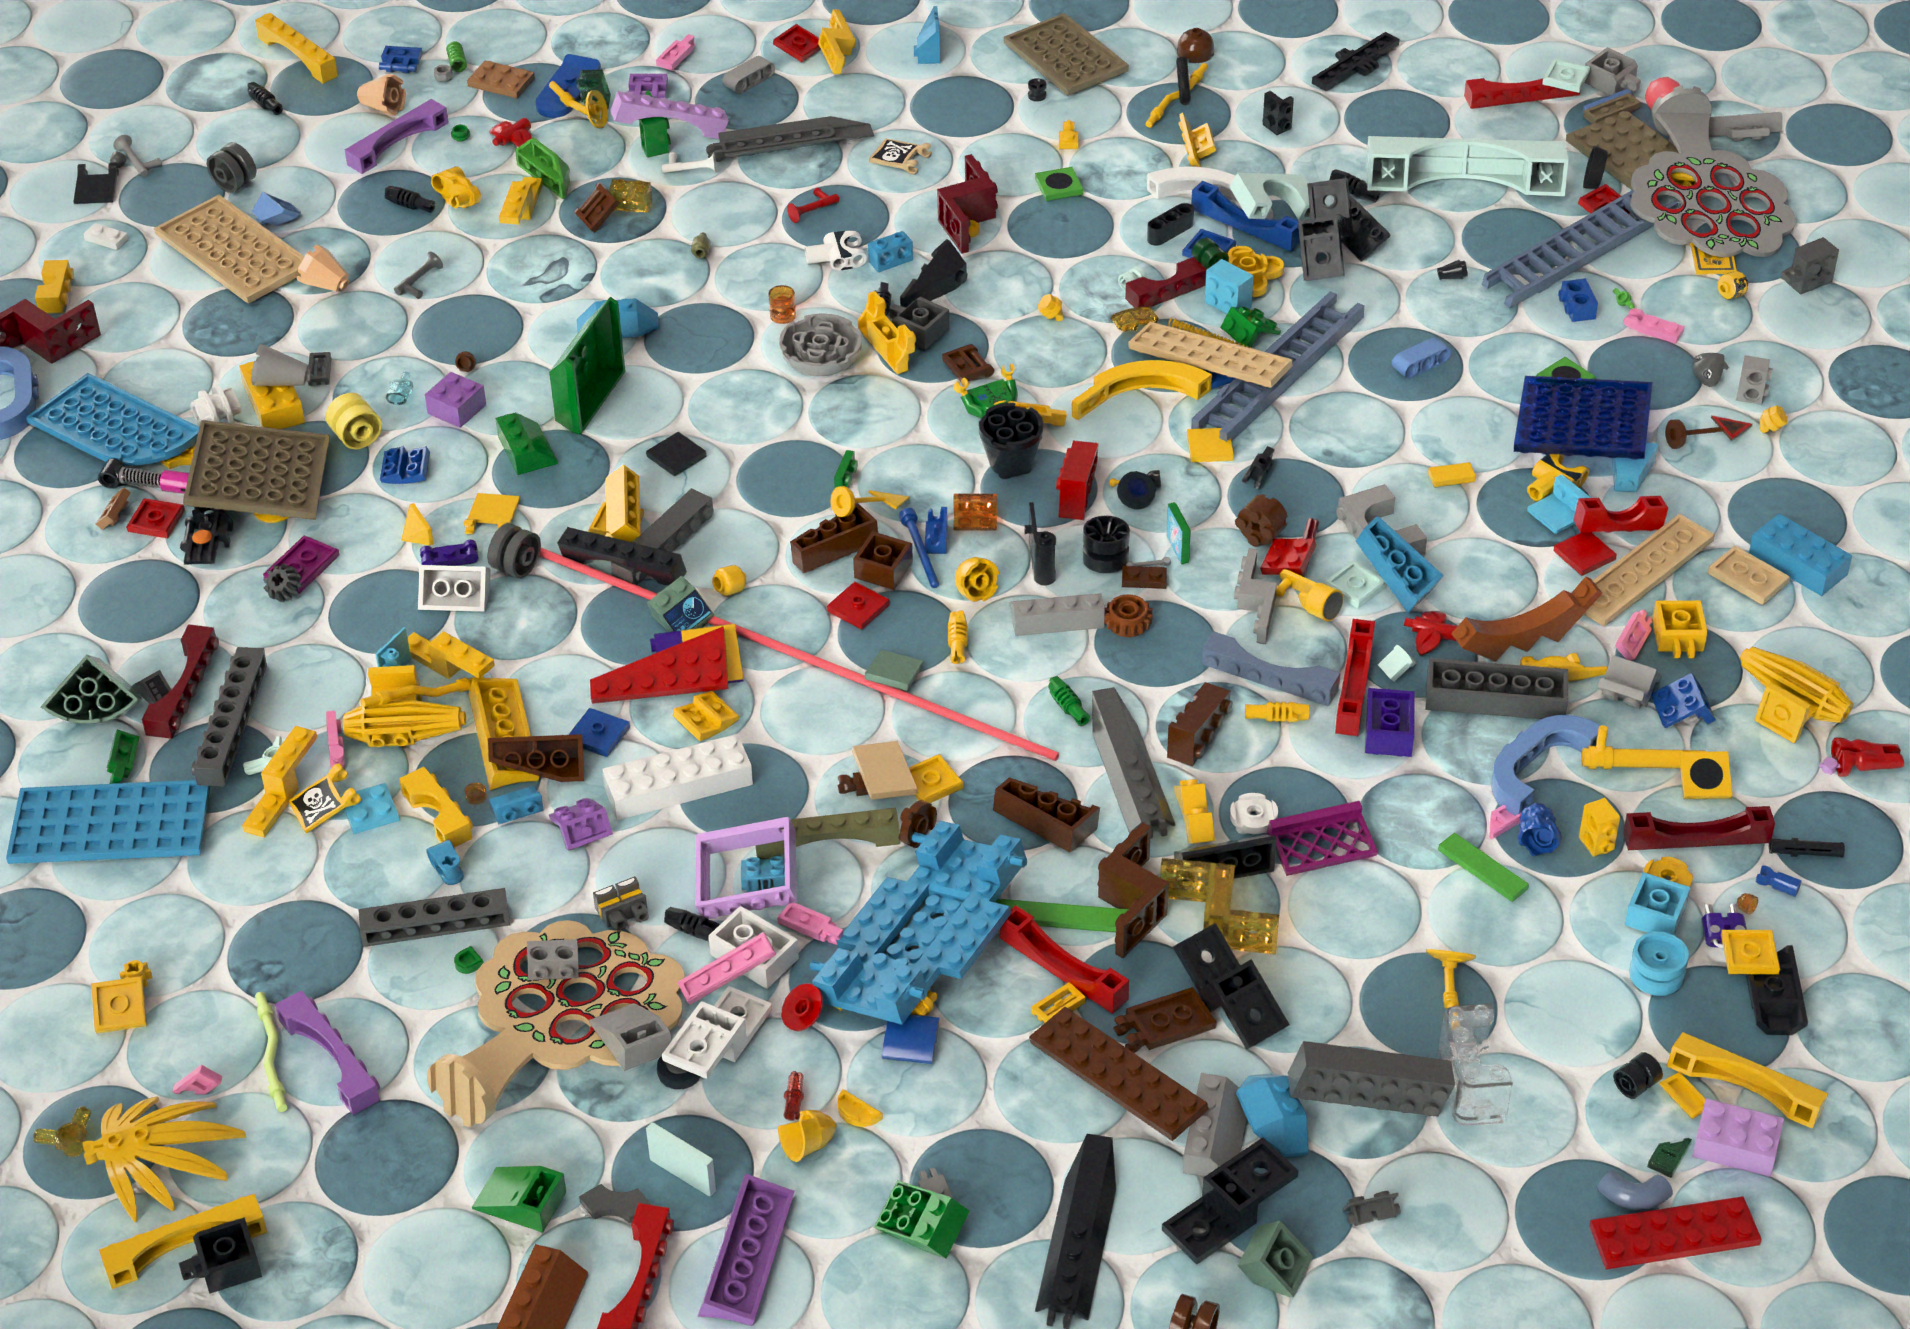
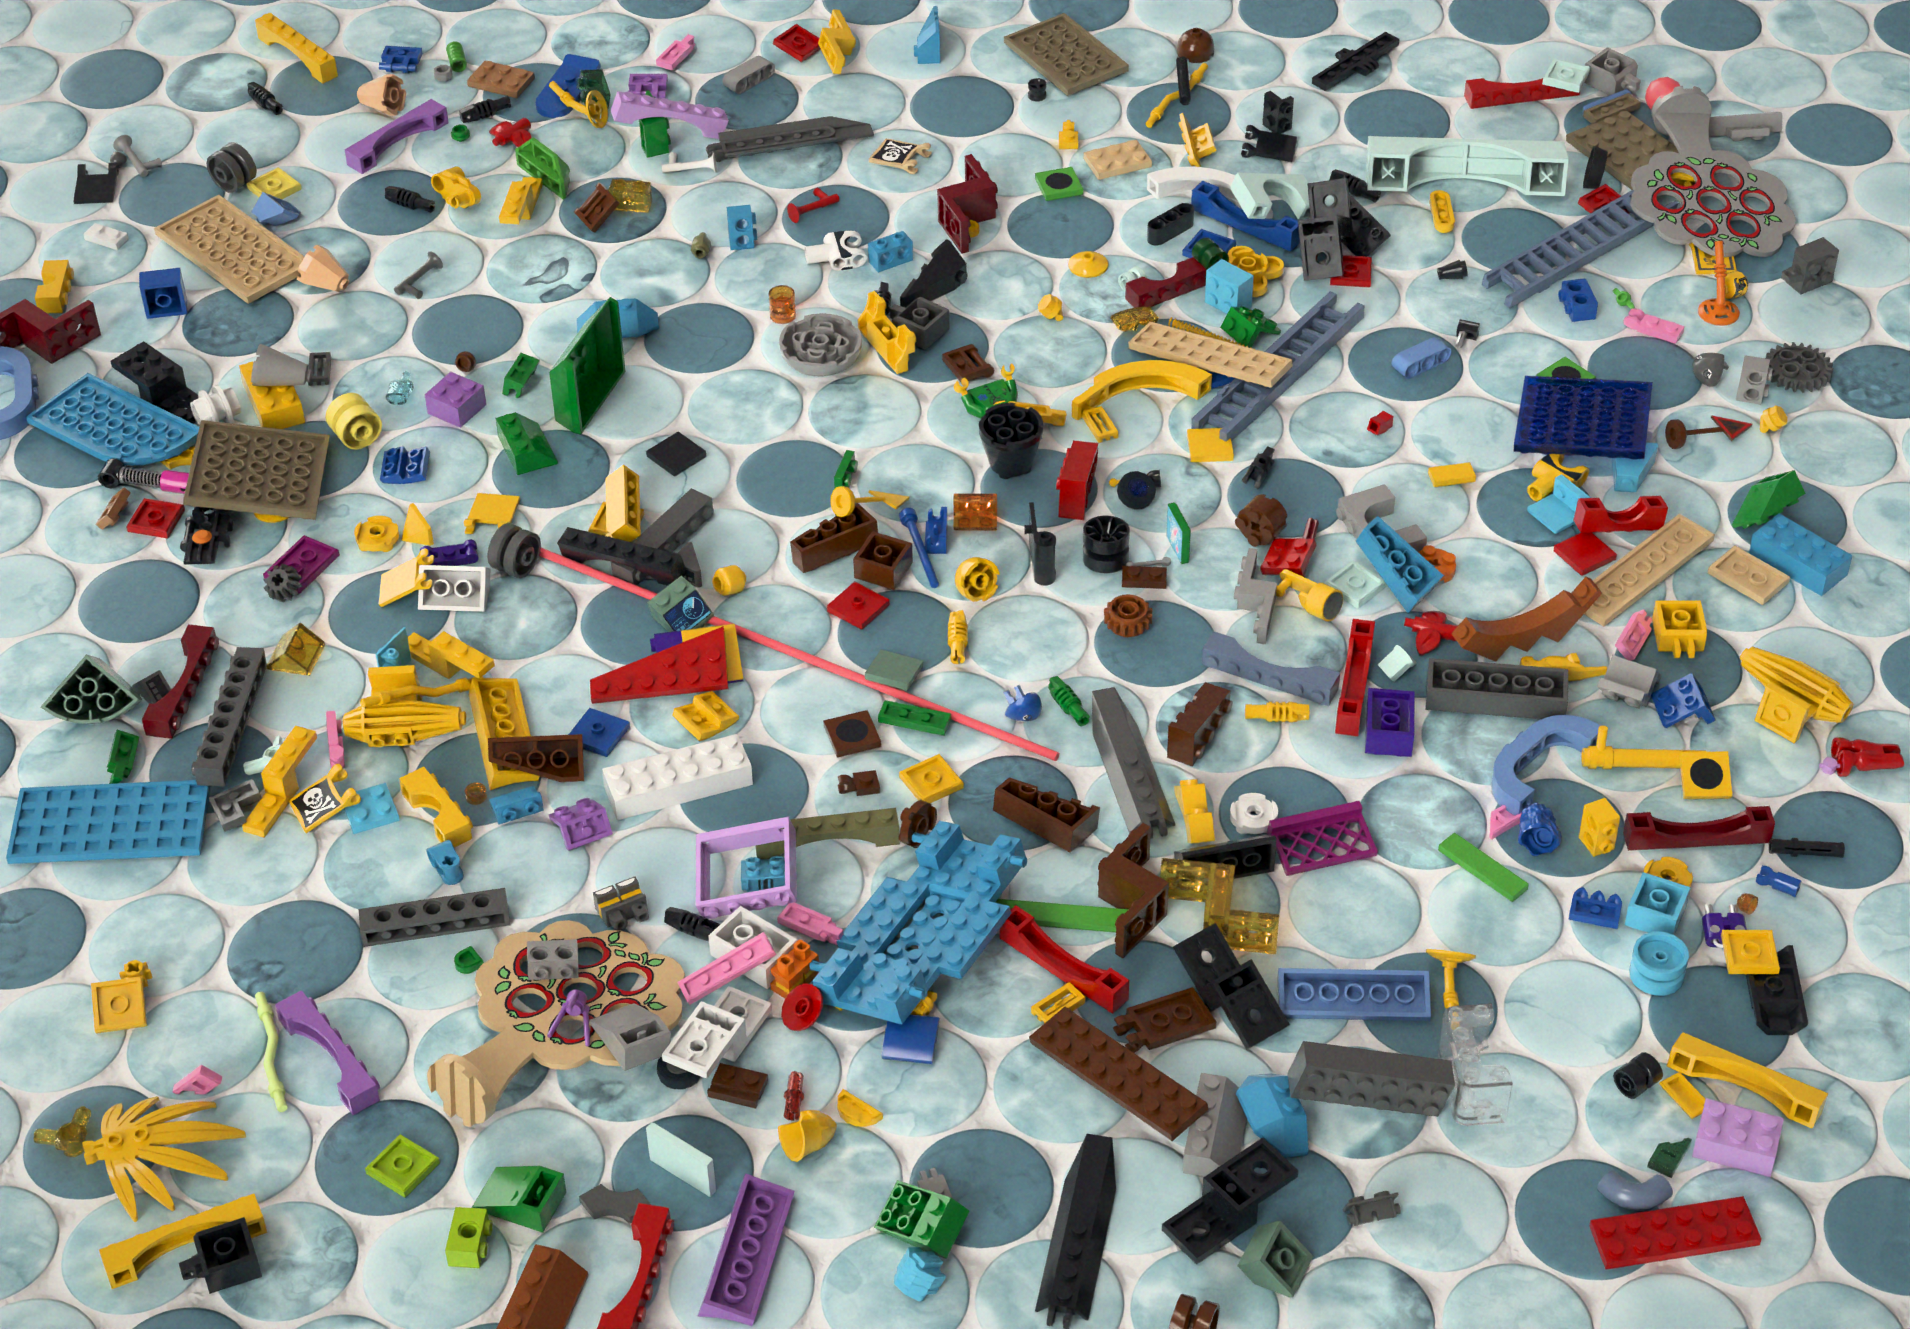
tan tile [852,741,917,800] -> none
light grey slope [1009,593,1105,636] -> none
none -> black bracket [111,341,199,424]
none -> blue brick [139,268,187,319]
none -> dark grey plate [209,779,262,832]
none -> light yellow tile [246,167,302,199]
none -> clear yellow slope [266,623,325,676]
none -> yellow plate [354,516,399,552]
none -> lime tile [365,1134,440,1198]
none -> yellow flag [379,549,434,607]
none -> lime brick [445,1207,493,1268]
none -> black hinge [459,96,511,123]
none -> green hinge [502,353,540,398]
none -> medium lavender plant [547,989,590,1046]
none -> dark grey slope [677,542,702,587]
none -> reddish brown plate [707,1063,768,1109]
none -> dark azure brick [726,205,757,250]
none -> orange hips [770,940,819,998]
none -> reddish brown tile [823,710,881,758]
none -> green plate [878,700,951,736]
none -> medium azure hair [894,1247,946,1302]
none -> blue piece [1003,685,1042,721]
none -> yellow dish [1068,251,1108,278]
none -> yellow tile [1082,406,1118,443]
none -> tan plate [1083,140,1152,180]
none -> black flag [1241,125,1297,162]
none -> medium blue arch [1277,968,1431,1021]
none -> red tile [1330,255,1372,287]
none -> red piece [1367,411,1394,435]
none -> orange plate [1418,545,1456,583]
none -> yellow plate [1429,190,1455,233]
none -> black piece [1455,319,1480,348]
none -> blue plate [1568,887,1622,929]
none -> orange dish [1698,241,1740,326]
none -> green slope [1732,470,1806,529]
none -> dark grey gear [1765,342,1833,393]

